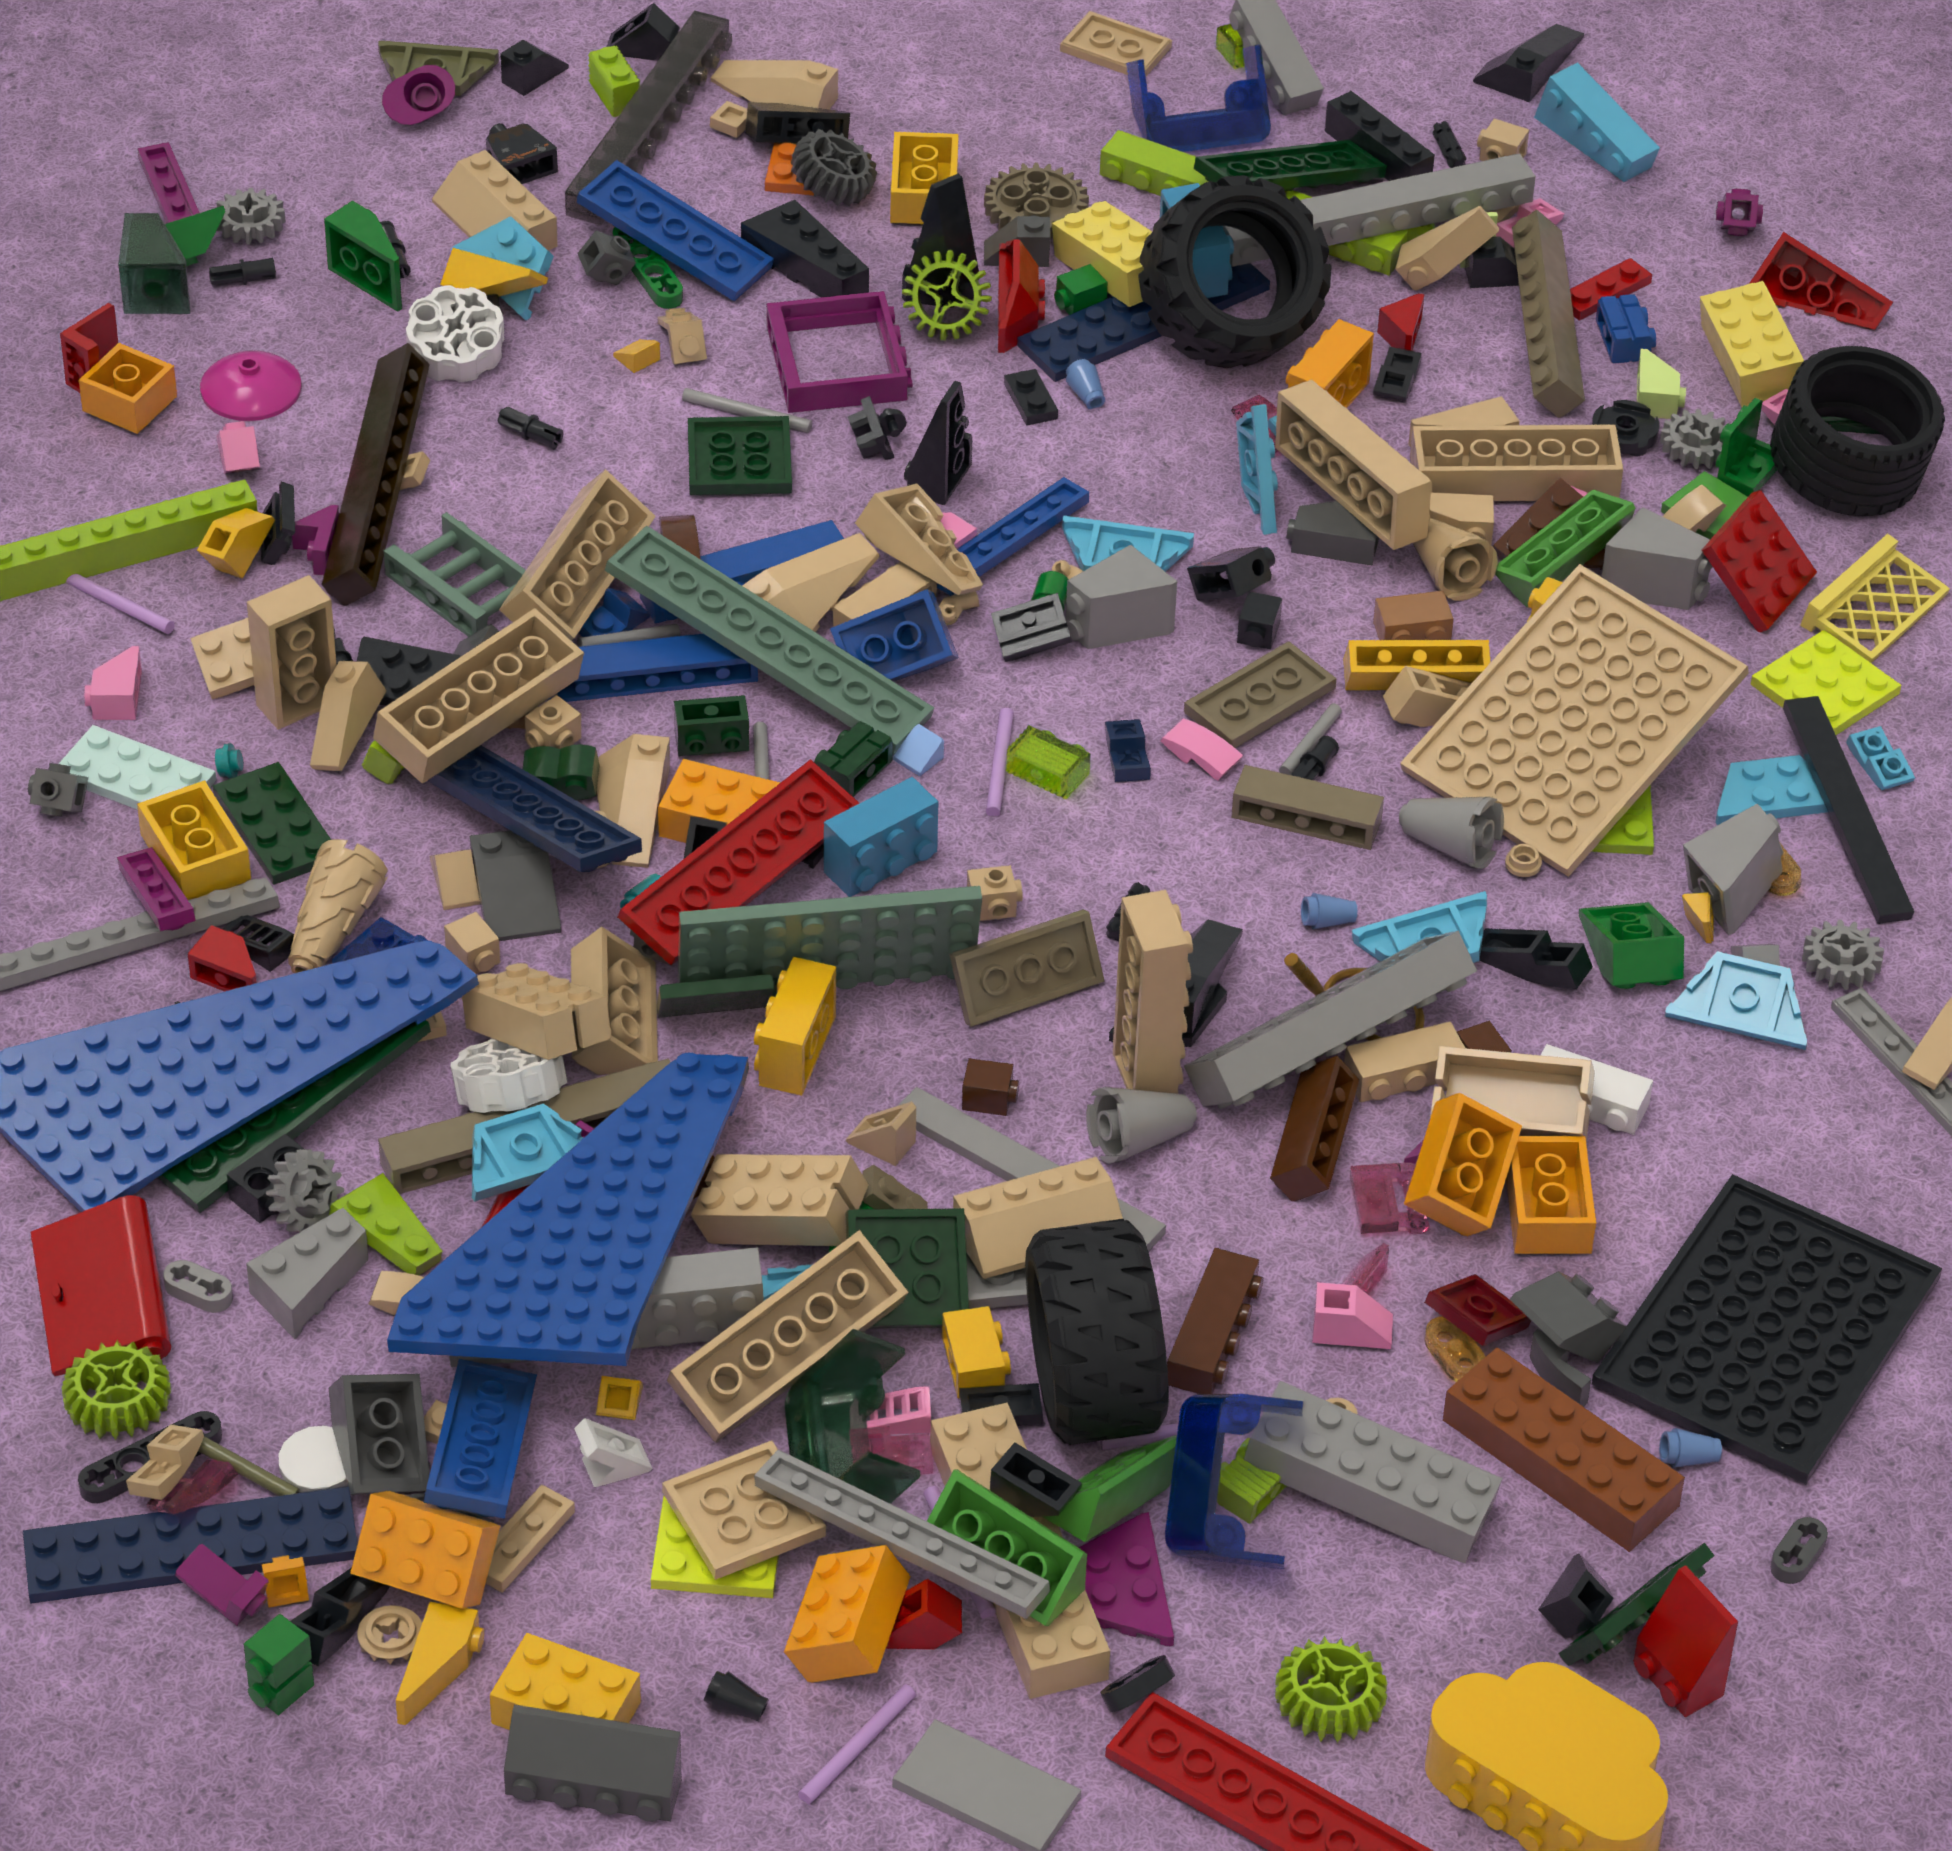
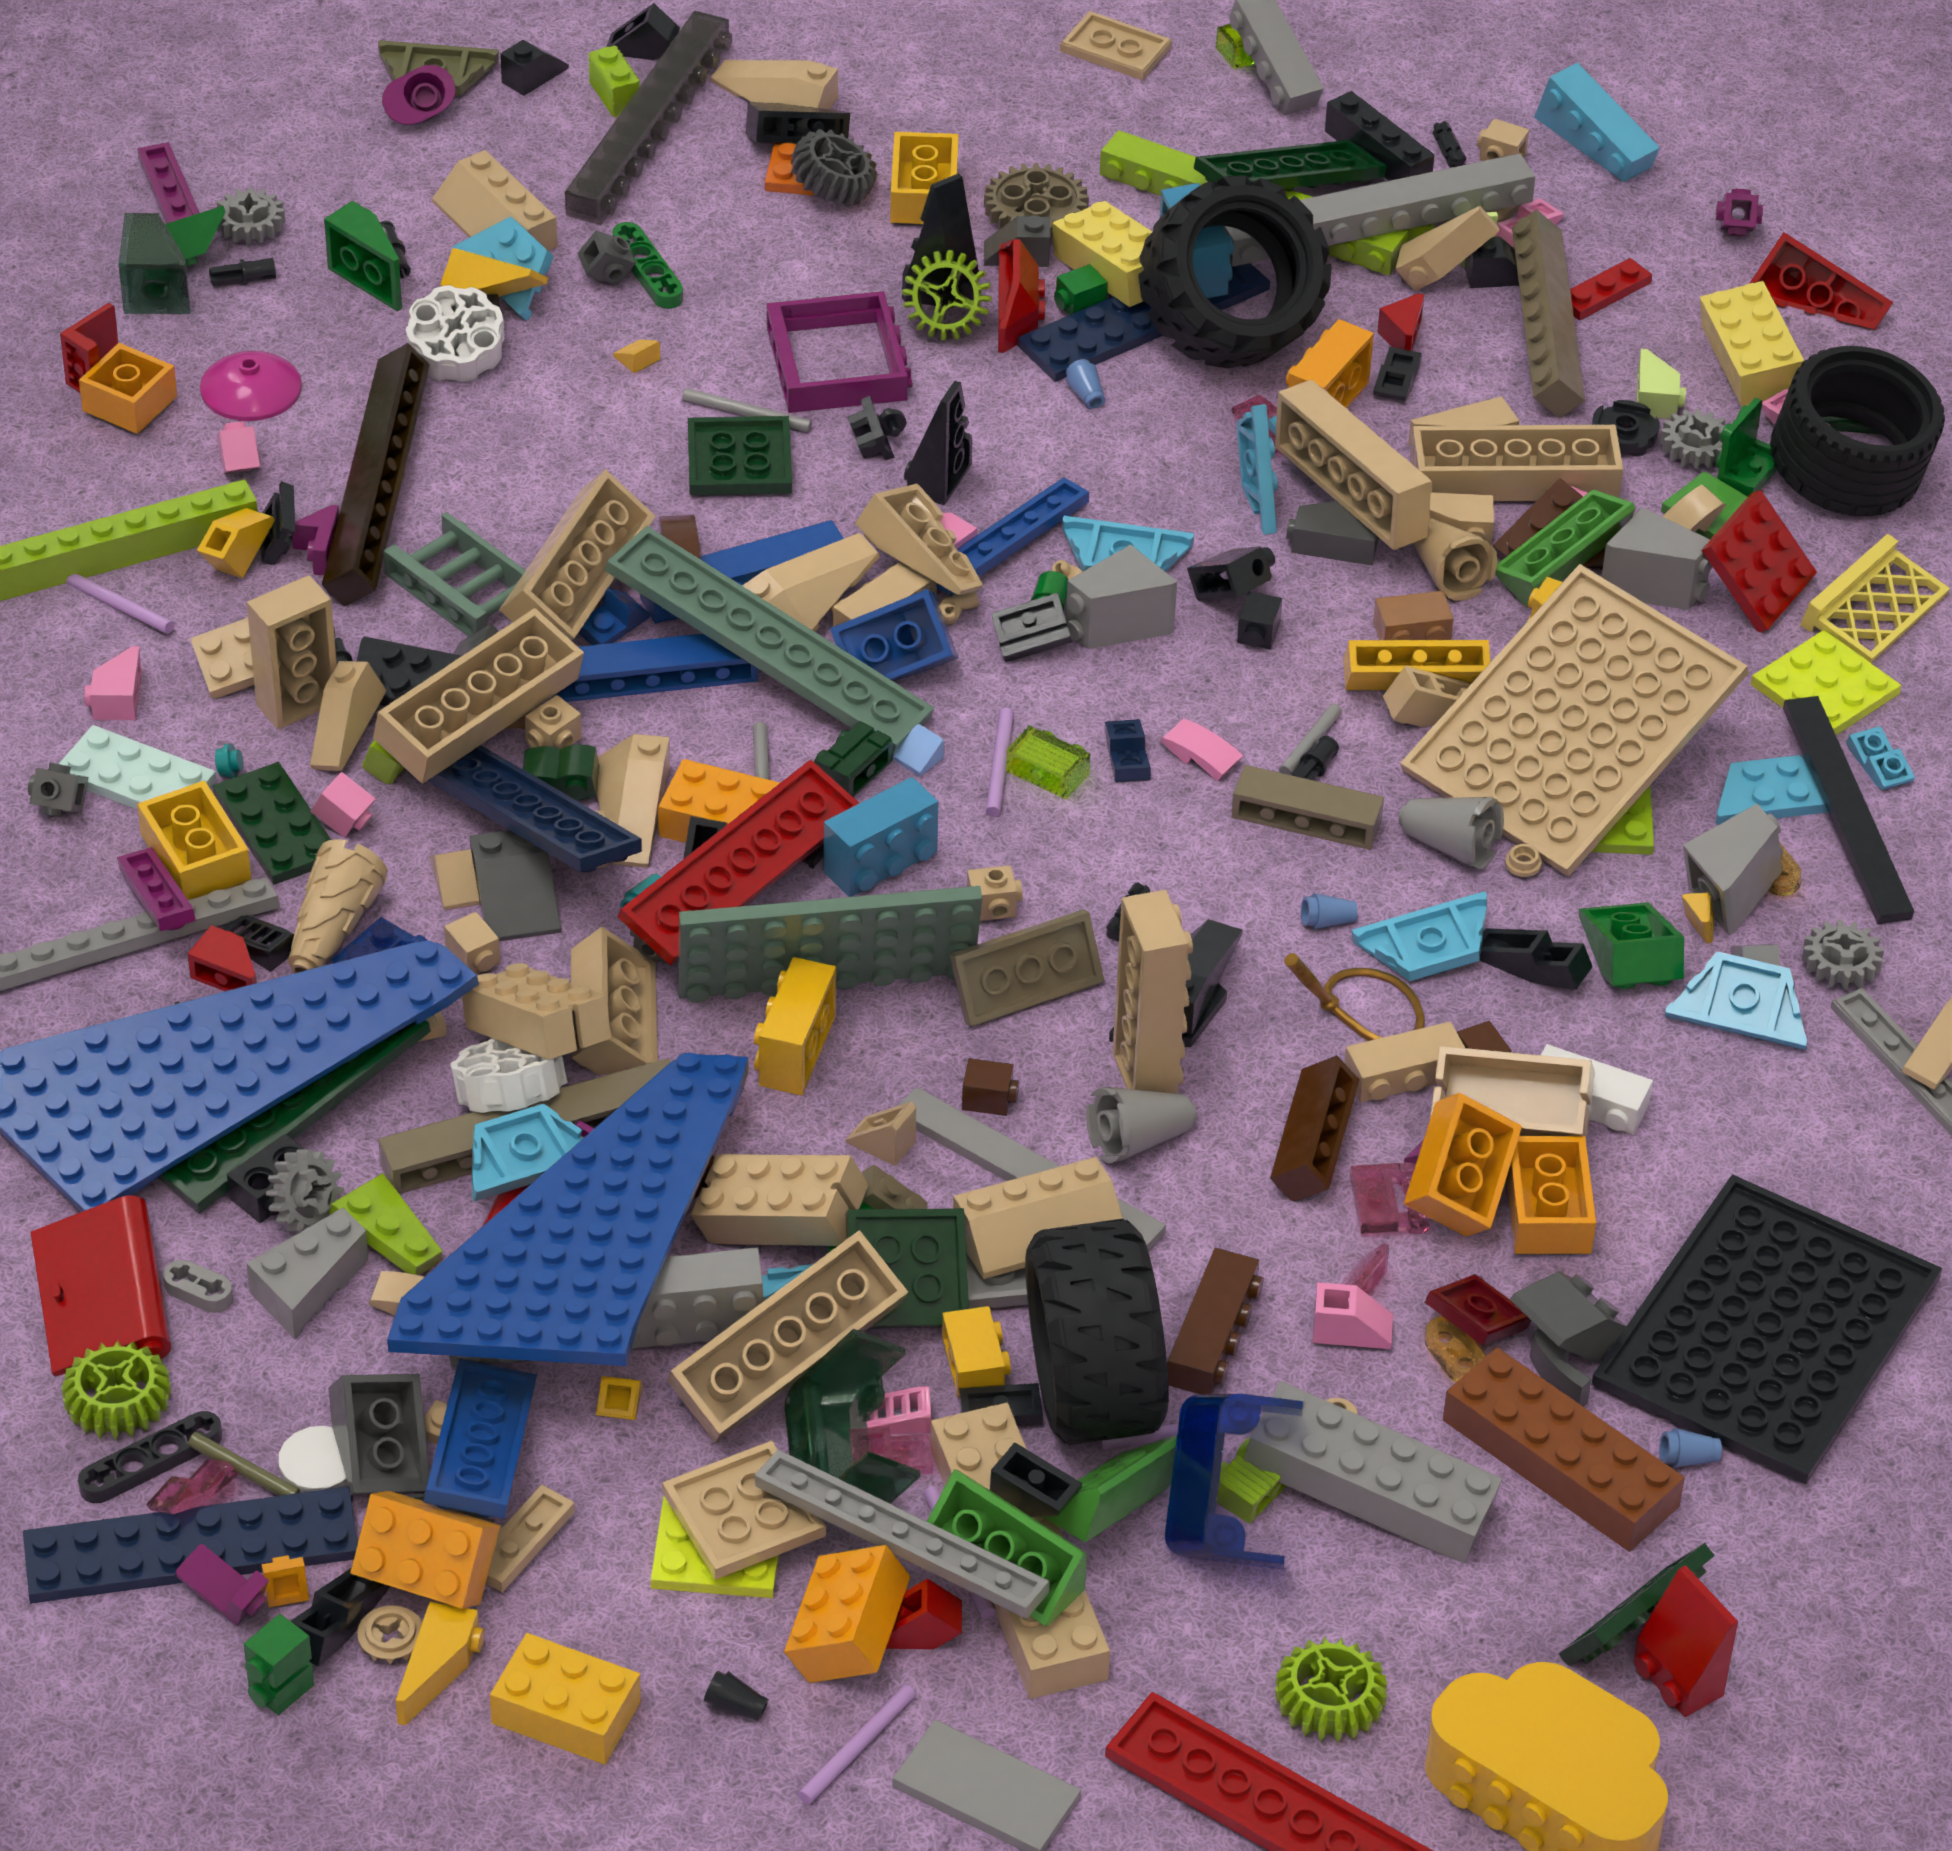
tan slope [126,1424,204,1500] -> none
tan plate [400,451,430,490] -> none
black torso [486,123,558,184] -> none
black axle [497,407,564,450] -> none
dark grey slope [504,1704,682,1822] -> none
white slope [574,1418,653,1487] -> none
blue plate [577,160,774,301] -> none
light grey bar [577,624,680,647] -> none
tan bracket [657,308,707,364] -> none
tile [657,974,774,1018] -> none
dark green brick [674,695,749,757] -> none
tan plate [710,101,747,138] -> none
black wedge [741,199,869,298] -> none
black plate [1004,369,1058,426] -> none
magenta wing [1078,1512,1174,1646] -> none
black beam [1100,1655,1175,1712] -> none
clear blue windscreen [1126,45,1271,152] -> none
dark tan plate [1184,641,1337,748] -> none
light grey brick [1184,931,1477,1109] -> none
black wedge [1473,24,1584,103] -> none
black slope [1538,1553,1614,1639] -> none
blue brick [1596,294,1656,364] -> none
dark grey beam [1770,1517,1828,1584] -> none
none -> bright pink brick [311,772,376,838]

